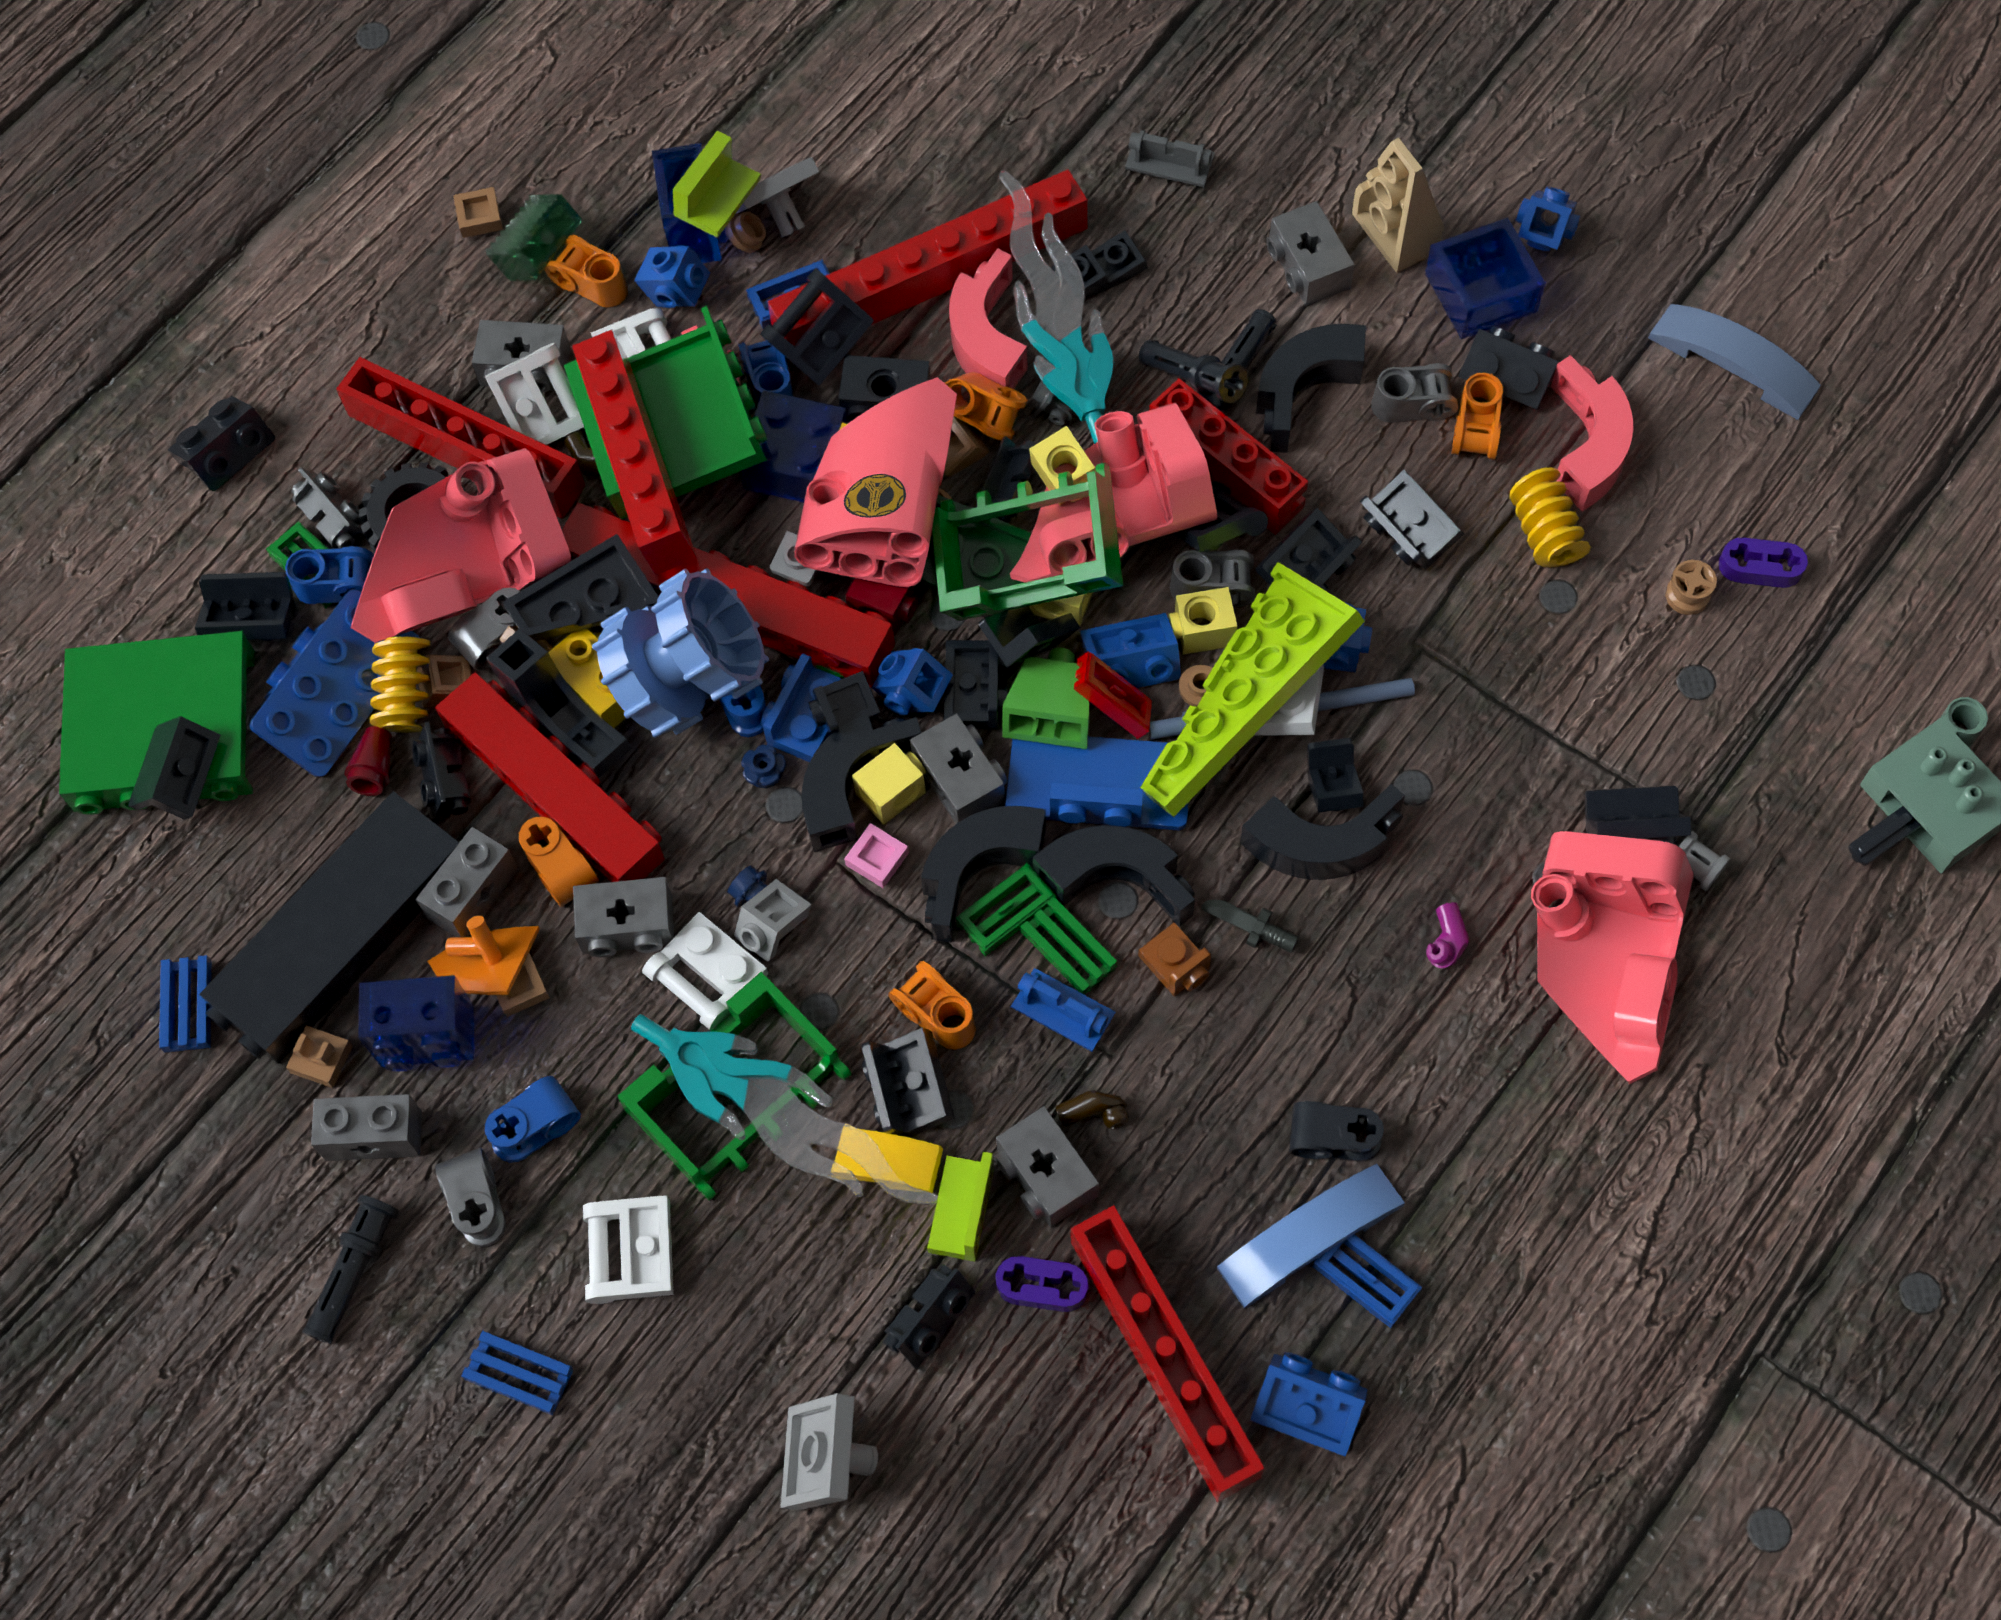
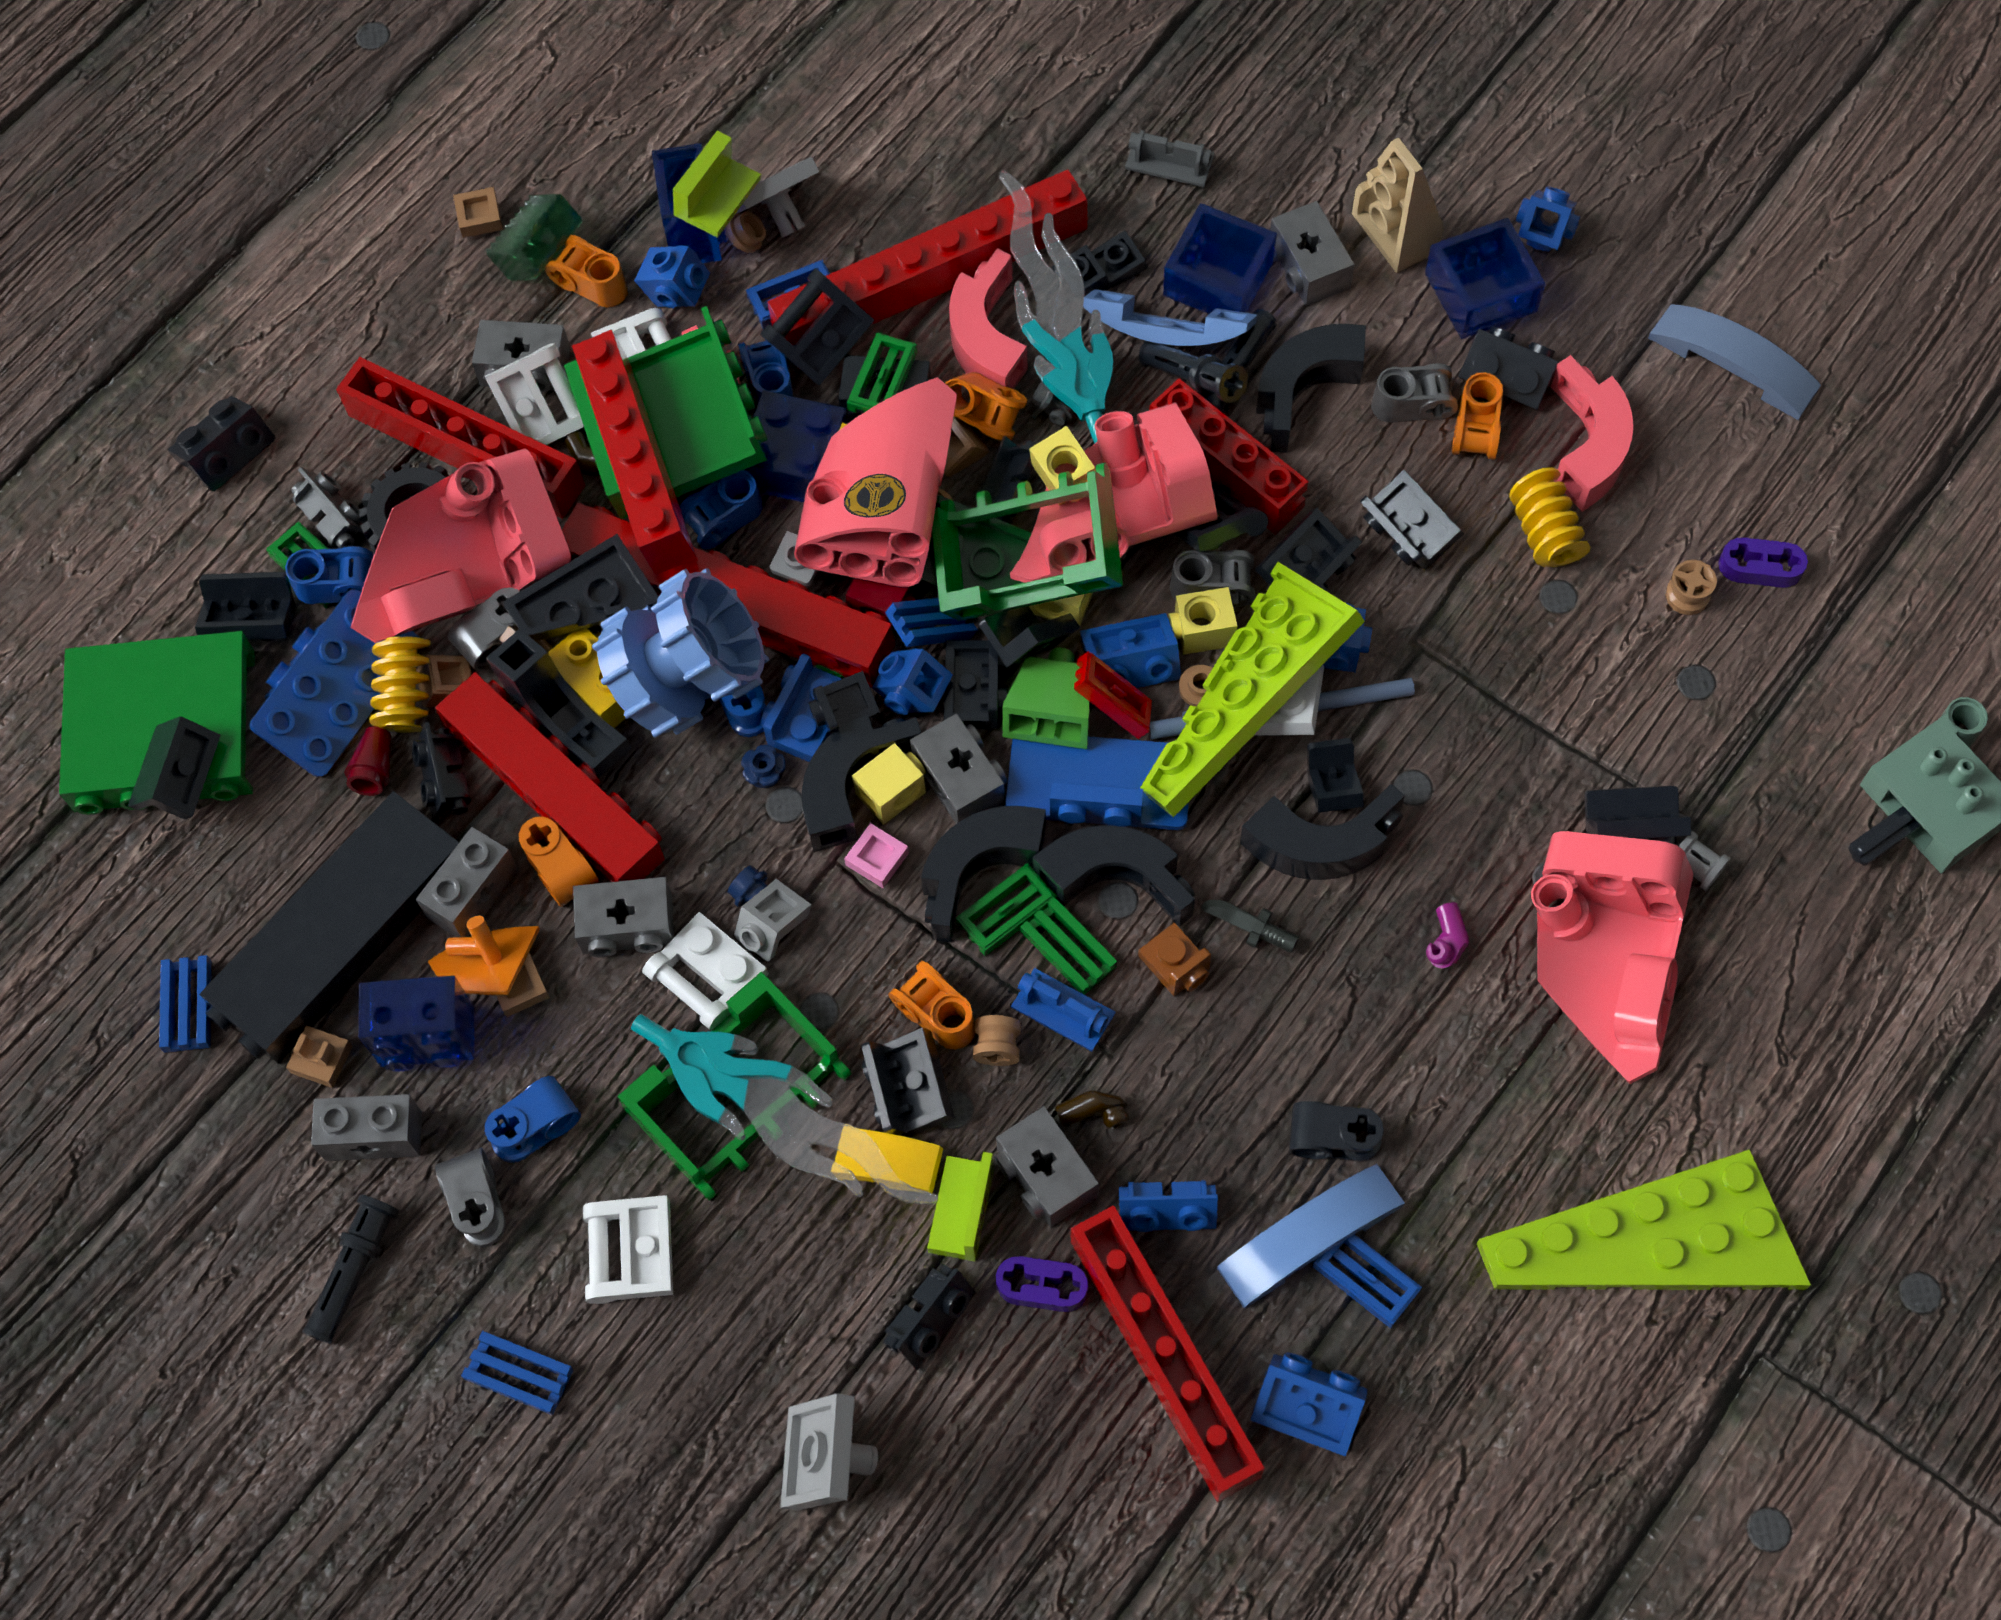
none -> blue piece [679,470,762,550]
none -> green tile [847,333,918,413]
none -> blue tile [885,598,978,647]
none -> medium nougat wheel [973,1015,1021,1066]
none -> medium blue slope [1082,289,1257,346]
none -> blue hinge [1119,1180,1218,1232]
none -> clear blue piece [1163,203,1277,314]
none -> lime wing [1477,1149,1811,1290]

